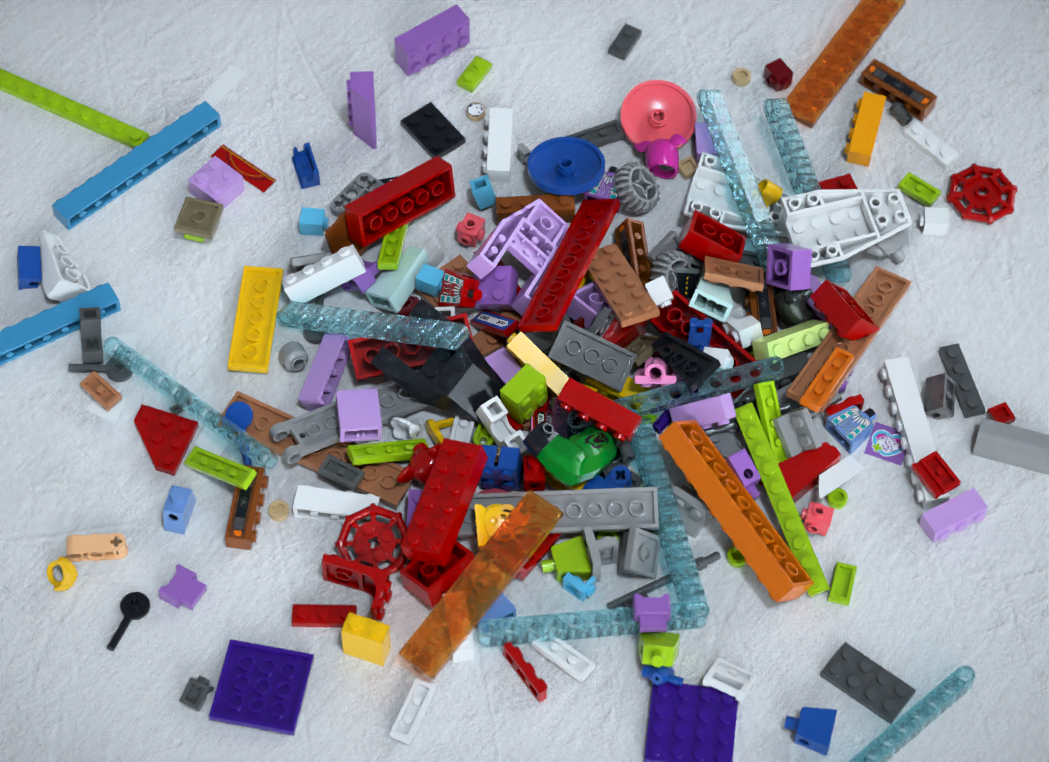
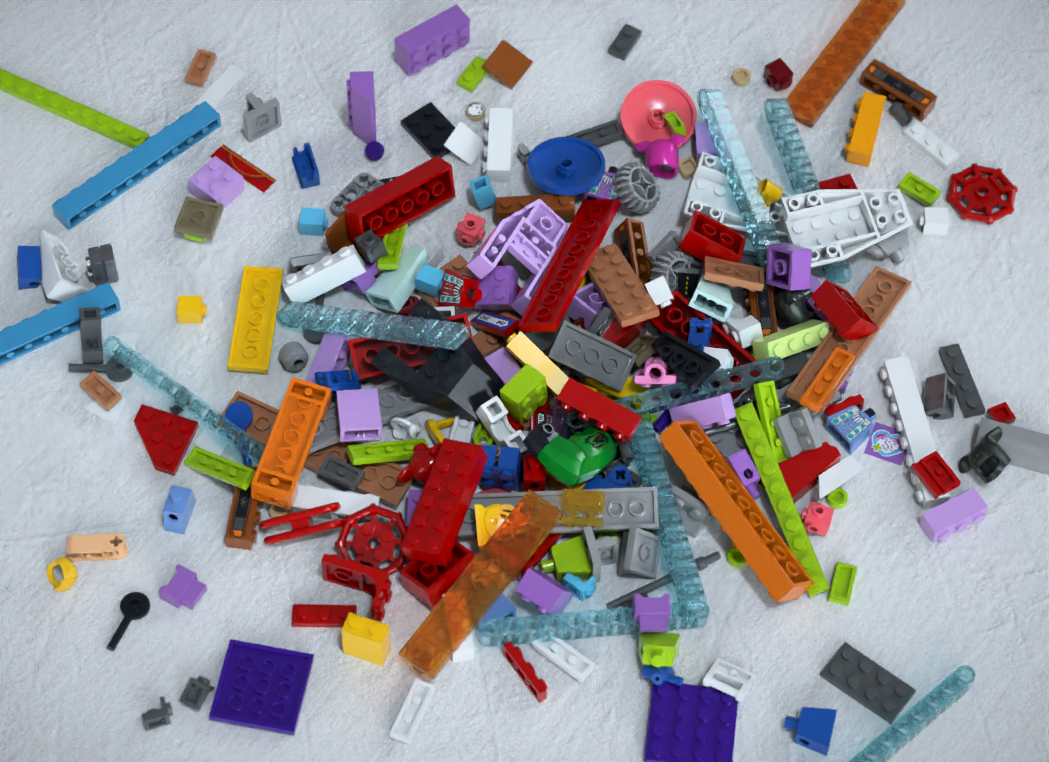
none -> flat silver brick [85,244,119,286]
none -> dark grey bracket [141,696,173,731]
none -> yellow brick [177,295,207,324]
none -> nougat plate [185,49,217,87]
none -> light grey bracket [243,92,282,143]
none -> orange plate [251,377,331,510]
none -> red piece [260,502,344,545]
none -> blue hinge [314,369,362,394]
none -> dark grey brick [354,229,388,263]
none -> dark purple plate [365,141,384,161]
none -> white sticker [444,122,486,165]
none -> dark orange tile [482,39,533,90]
none -> medium lavender brick [515,568,574,615]
none -> clear yellow plate [561,489,605,528]
none -> lime piece [663,111,686,136]
none -> pearl dark grey piece [959,426,1012,483]

